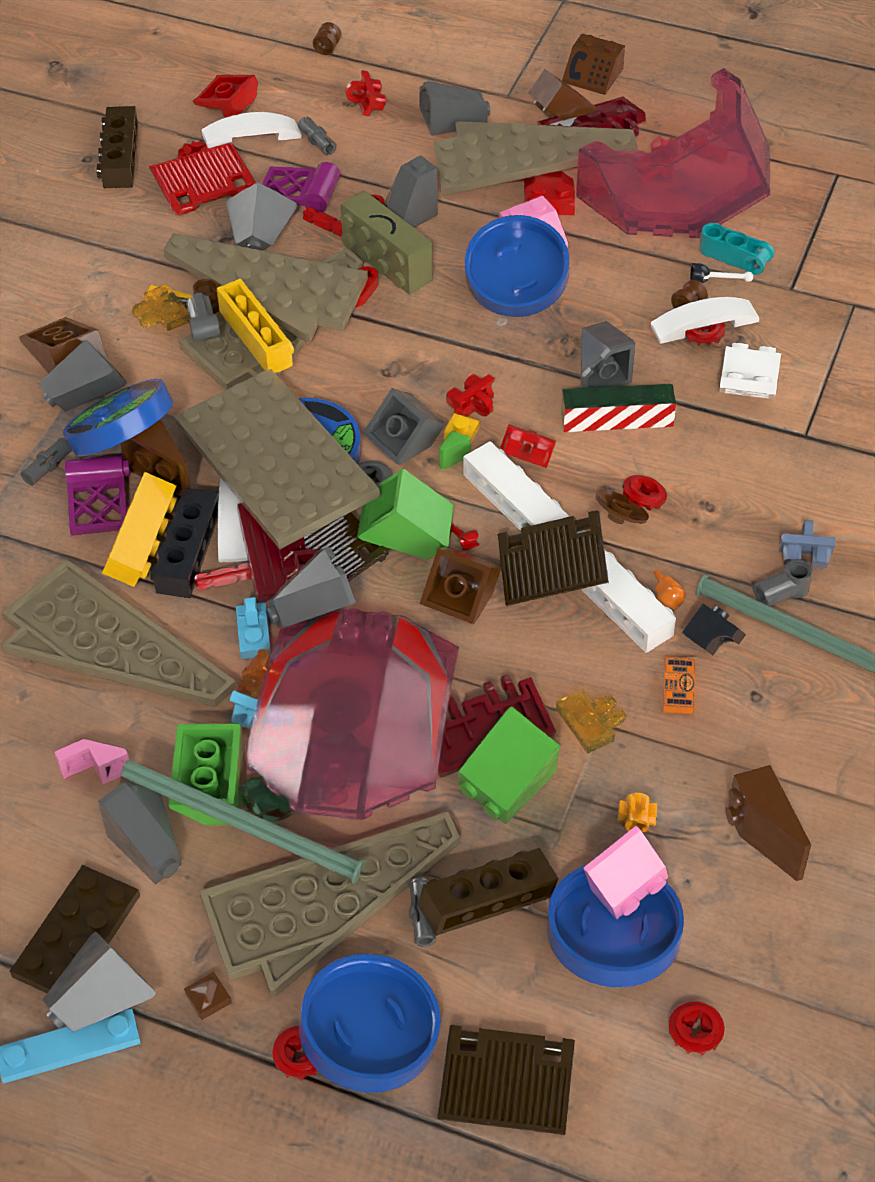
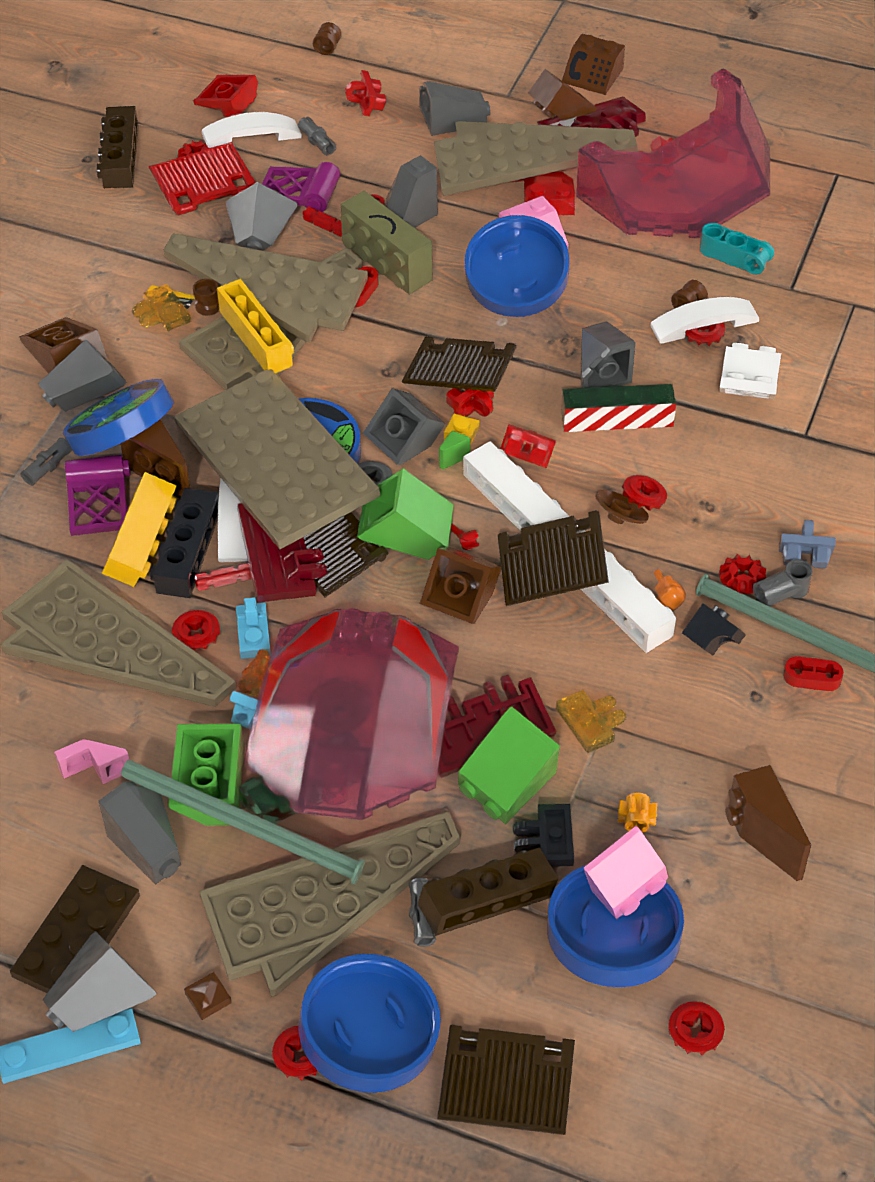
dark grey piece [187,292,220,342] -> none
dark grey slope [267,547,356,628] -> none
tile [663,657,695,714] -> none
hinge [690,263,753,284] -> none
none -> red gear [172,610,220,651]
none -> dark brown window [402,337,516,392]
none -> black hinge [513,804,574,867]
none -> red gear [719,554,766,594]
none -> red beam [783,656,844,691]

